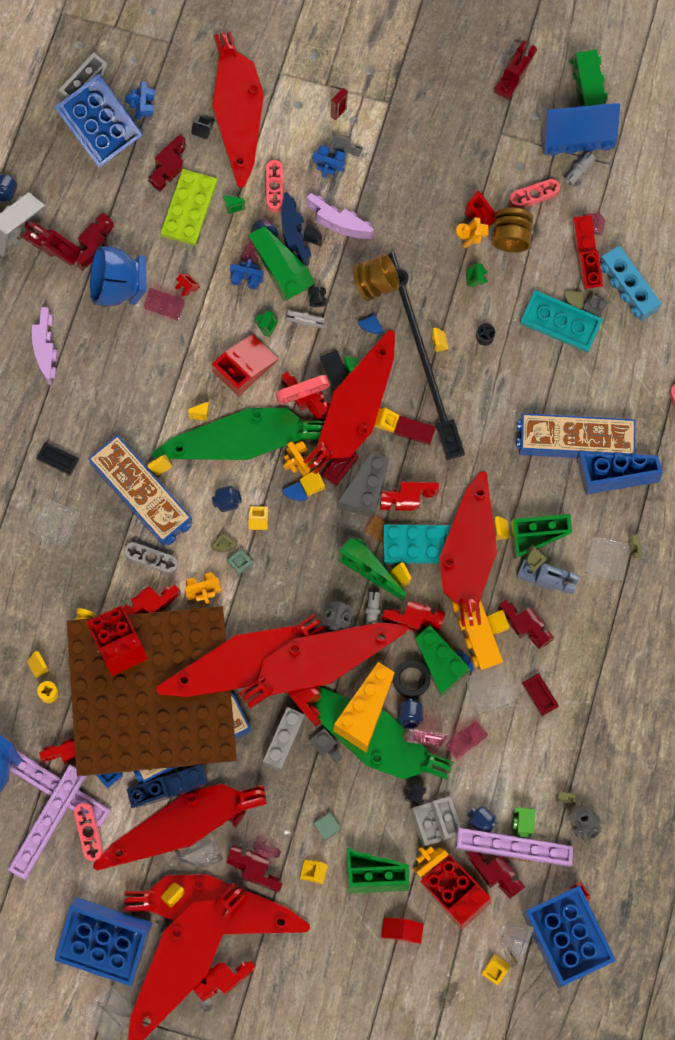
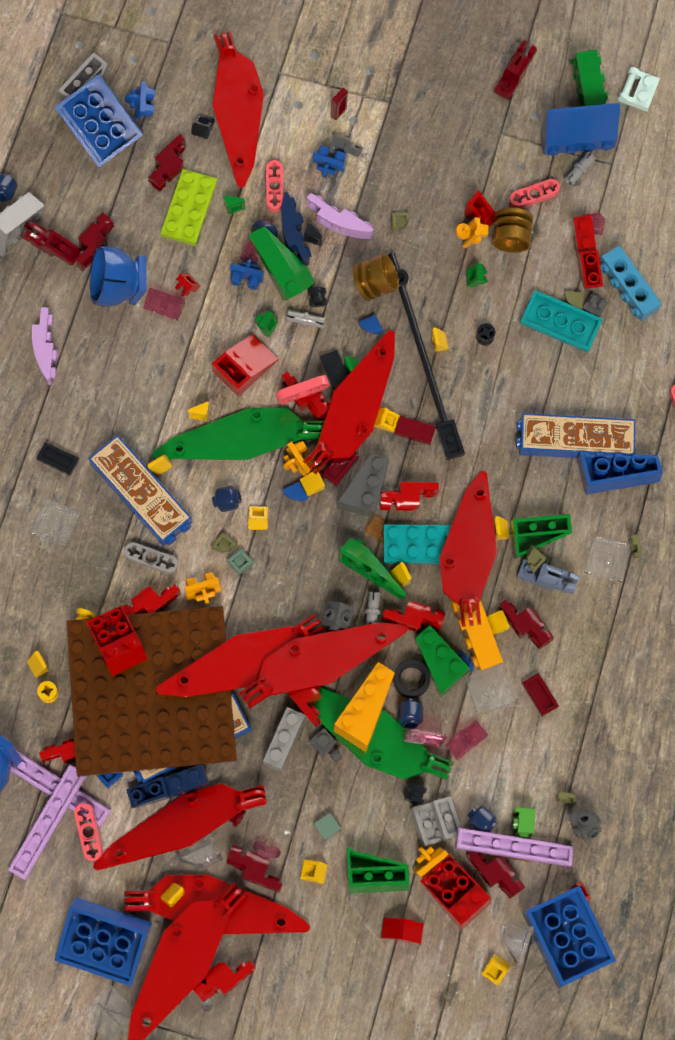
none -> olive tile [391,212,410,232]
none -> light aqua plate [618,67,660,111]

